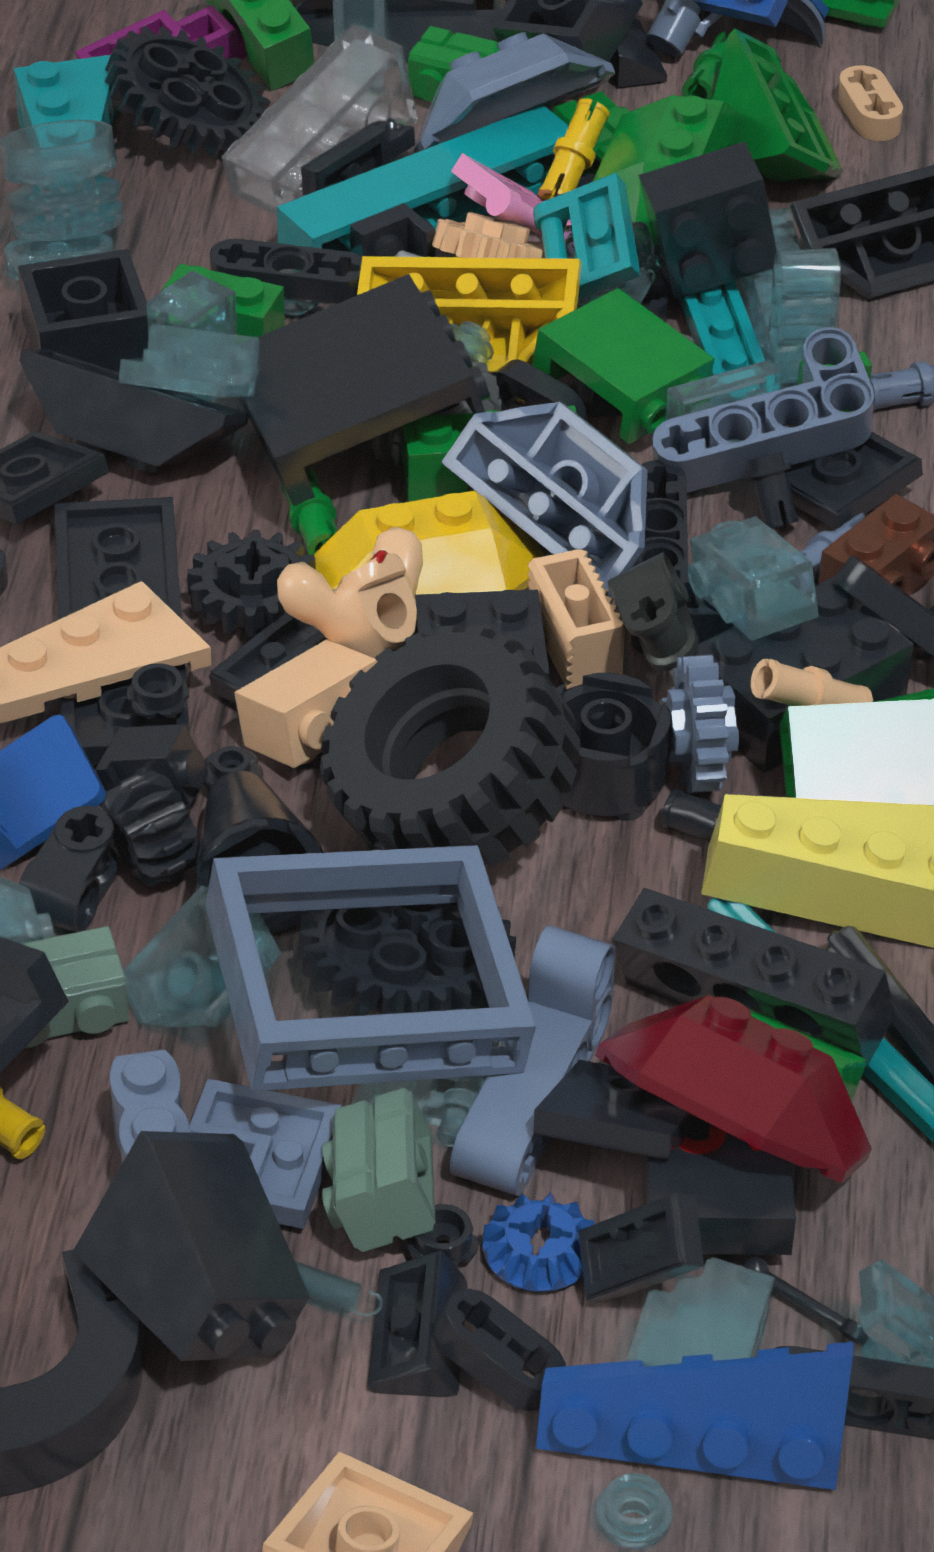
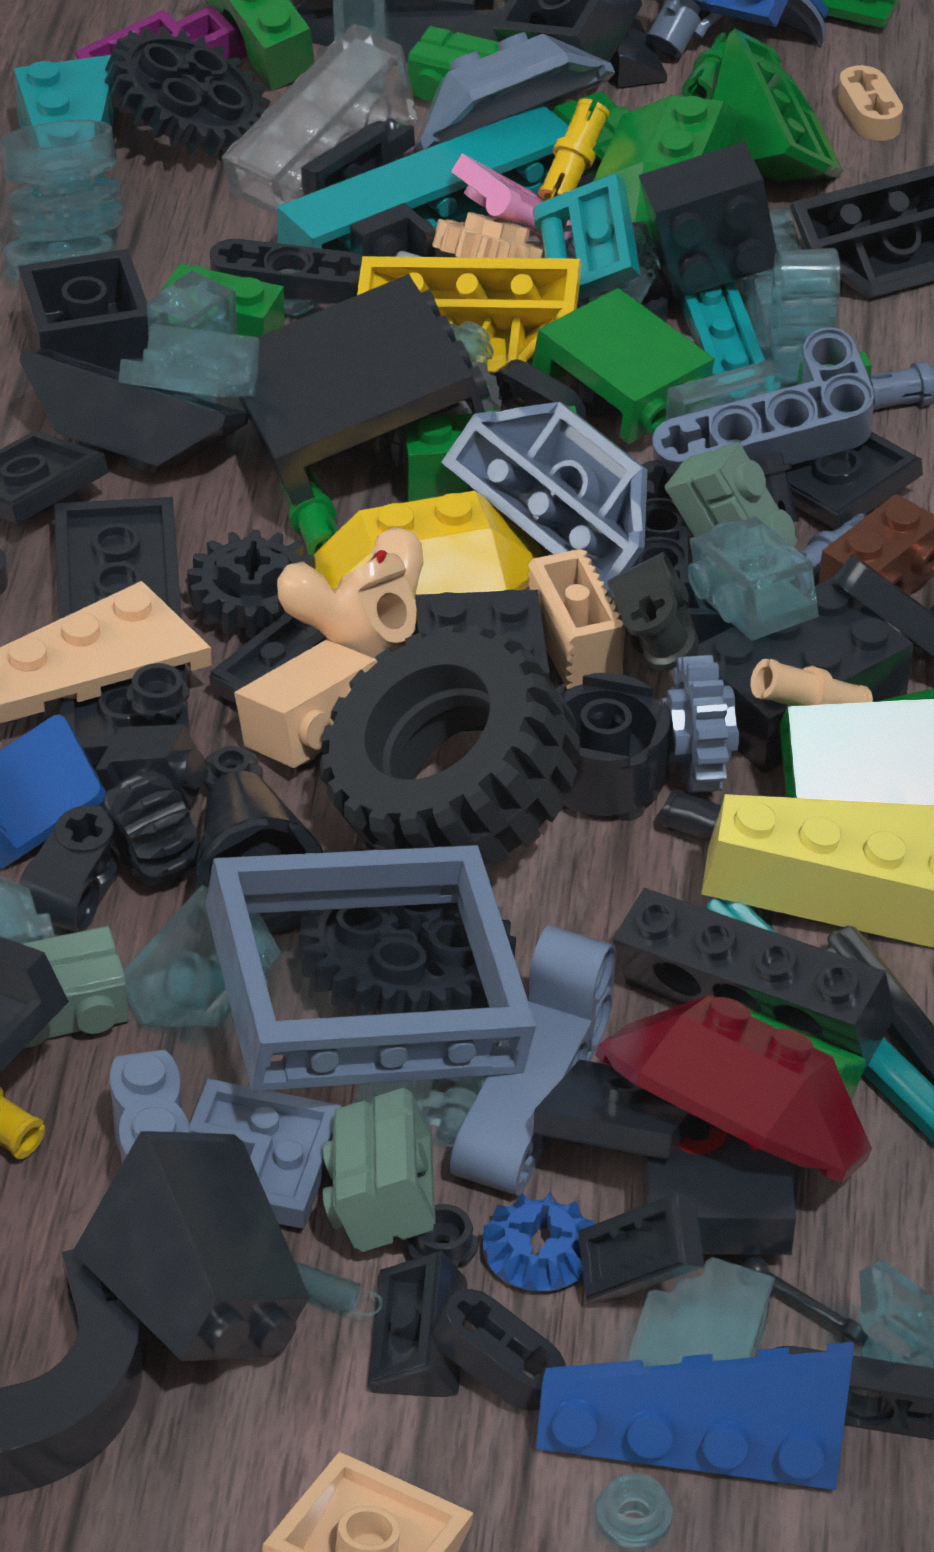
none -> sand green brick [664,441,798,582]

